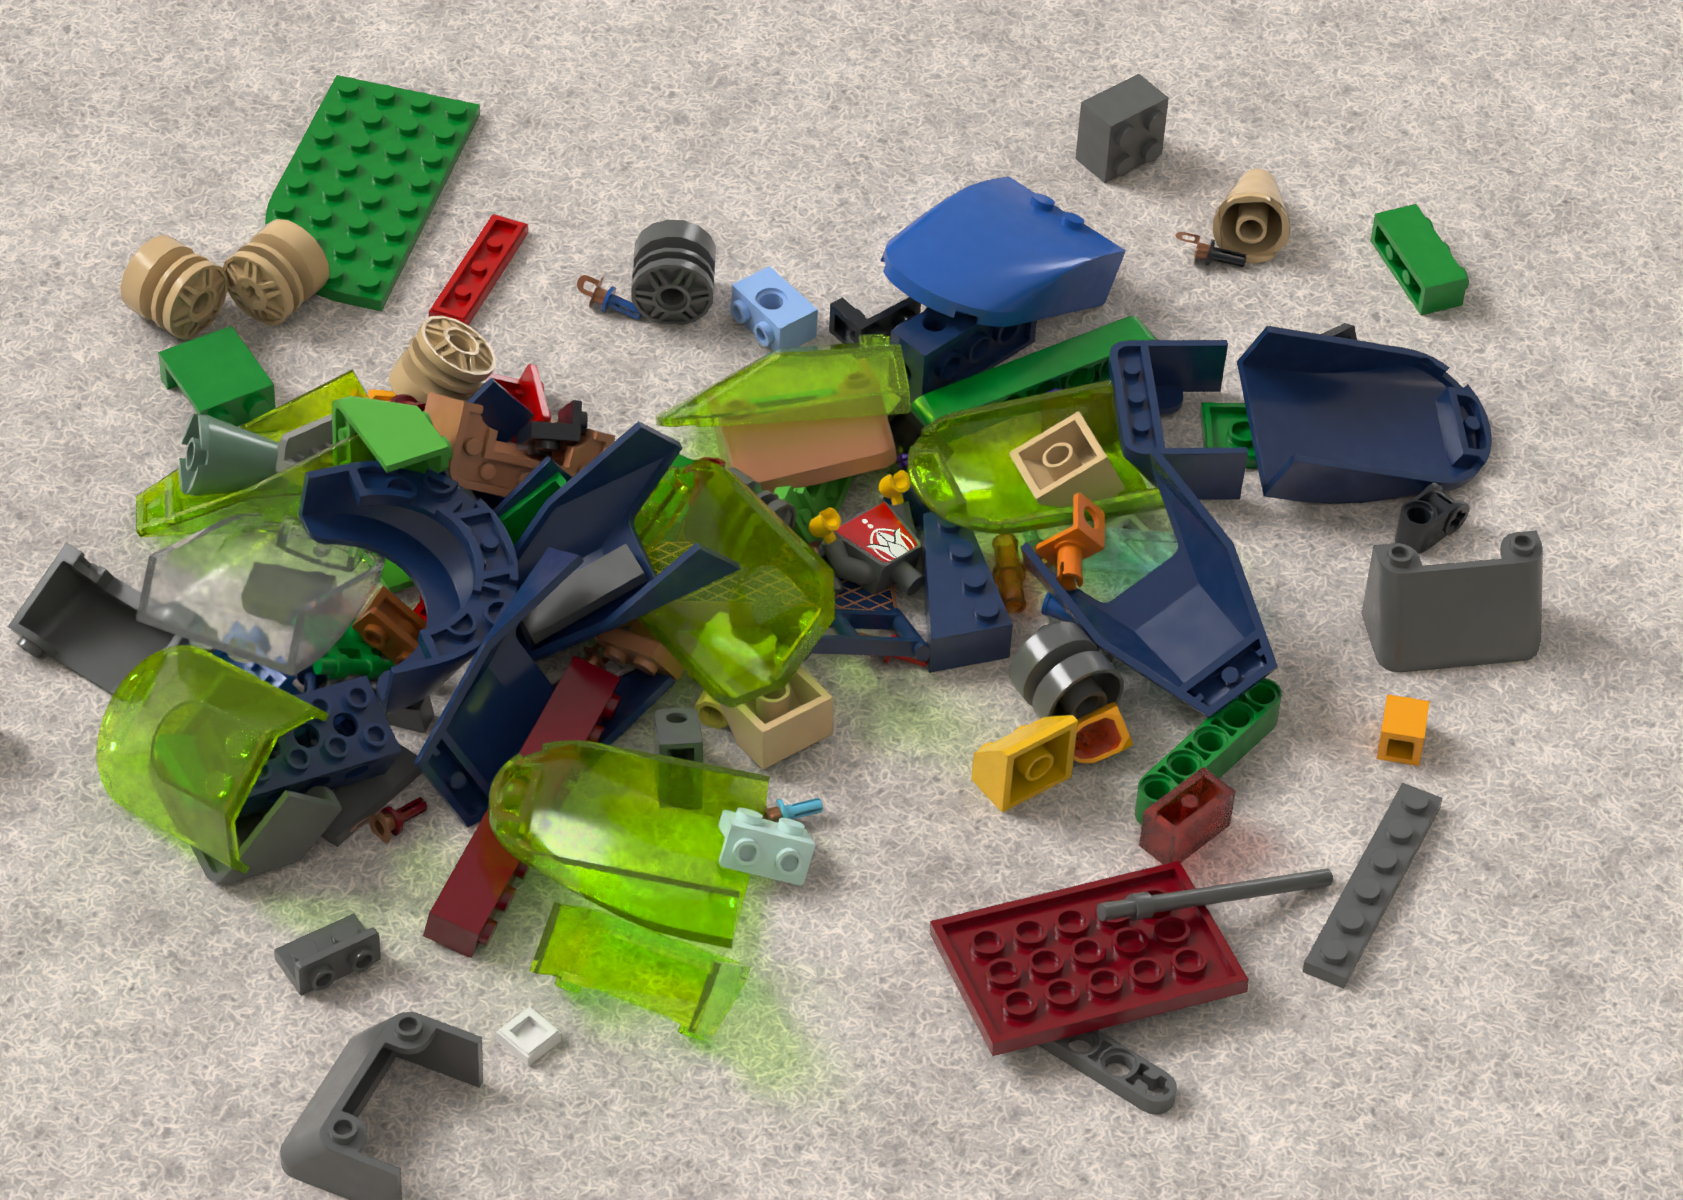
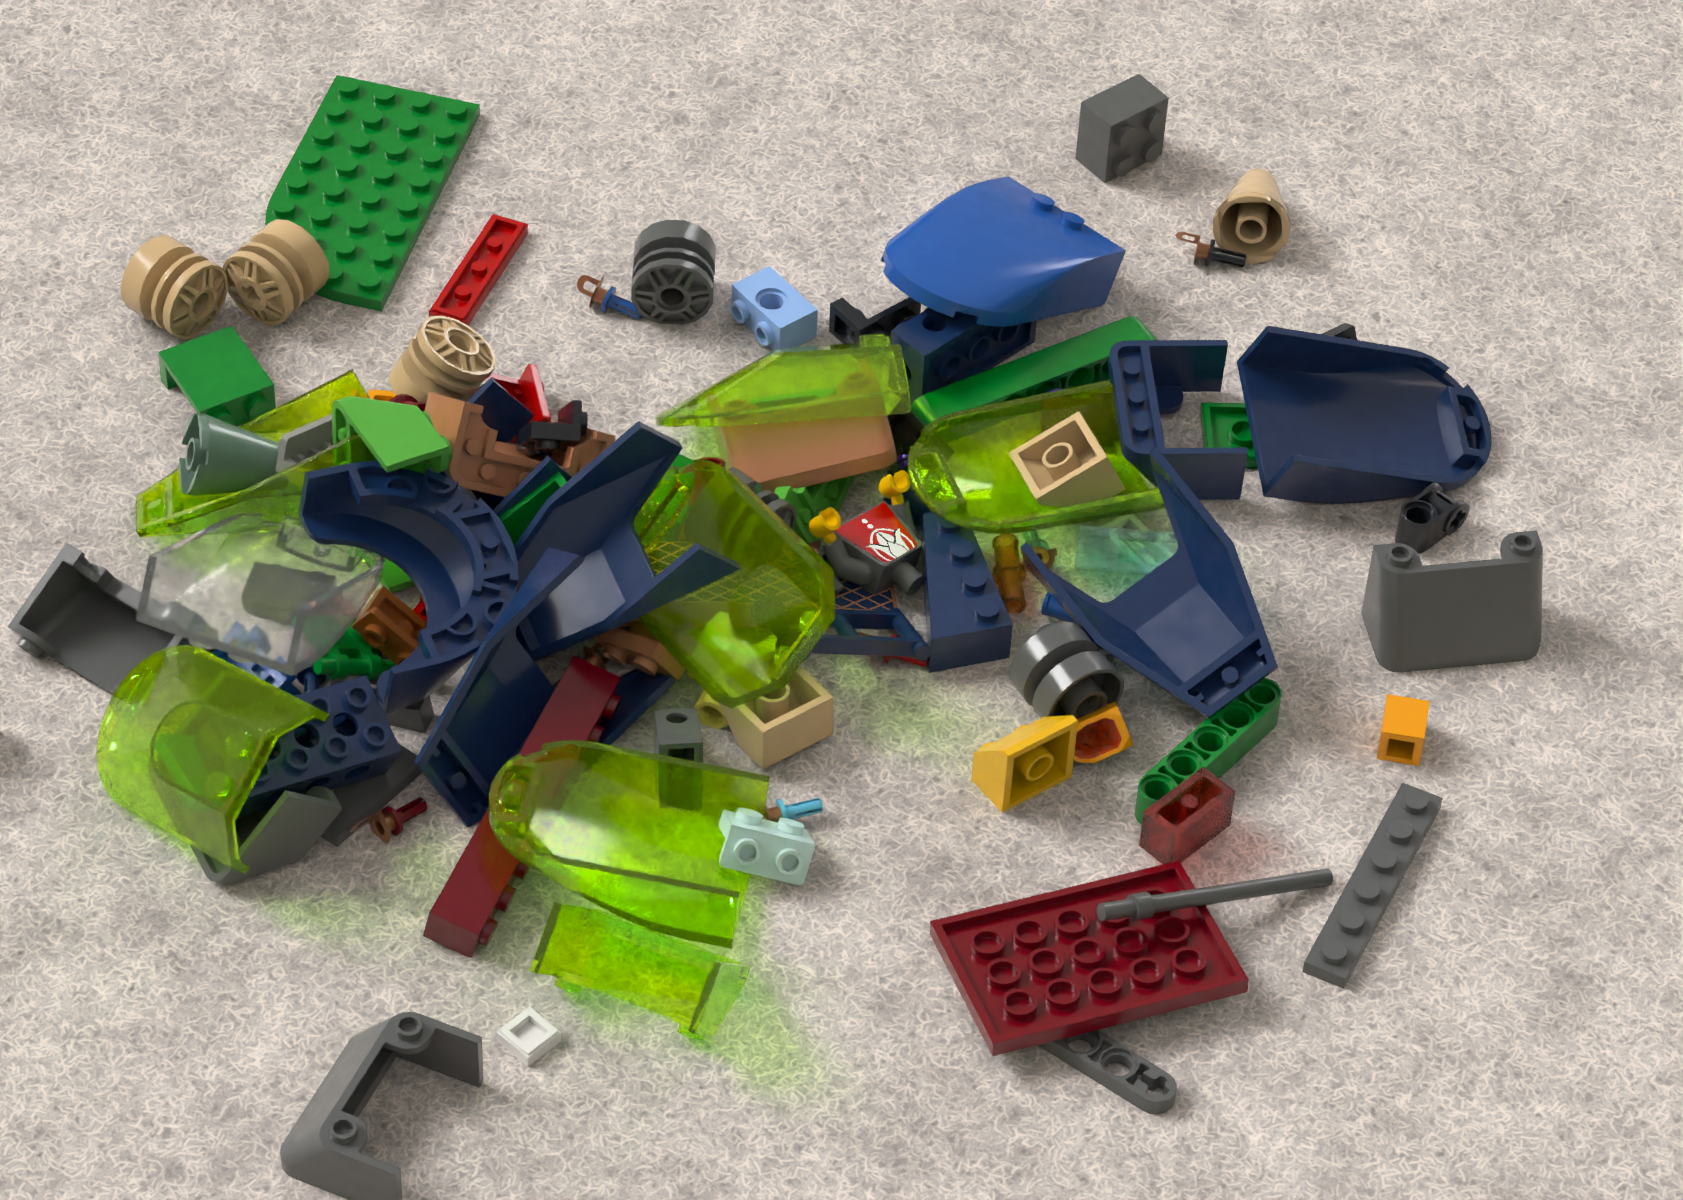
dark grey bracket [274,913,381,996] -> none
dark grey tile [522,544,648,644] -> none
orange bracket [1036,492,1105,591] -> none
green brick [1370,204,1469,315] -> none

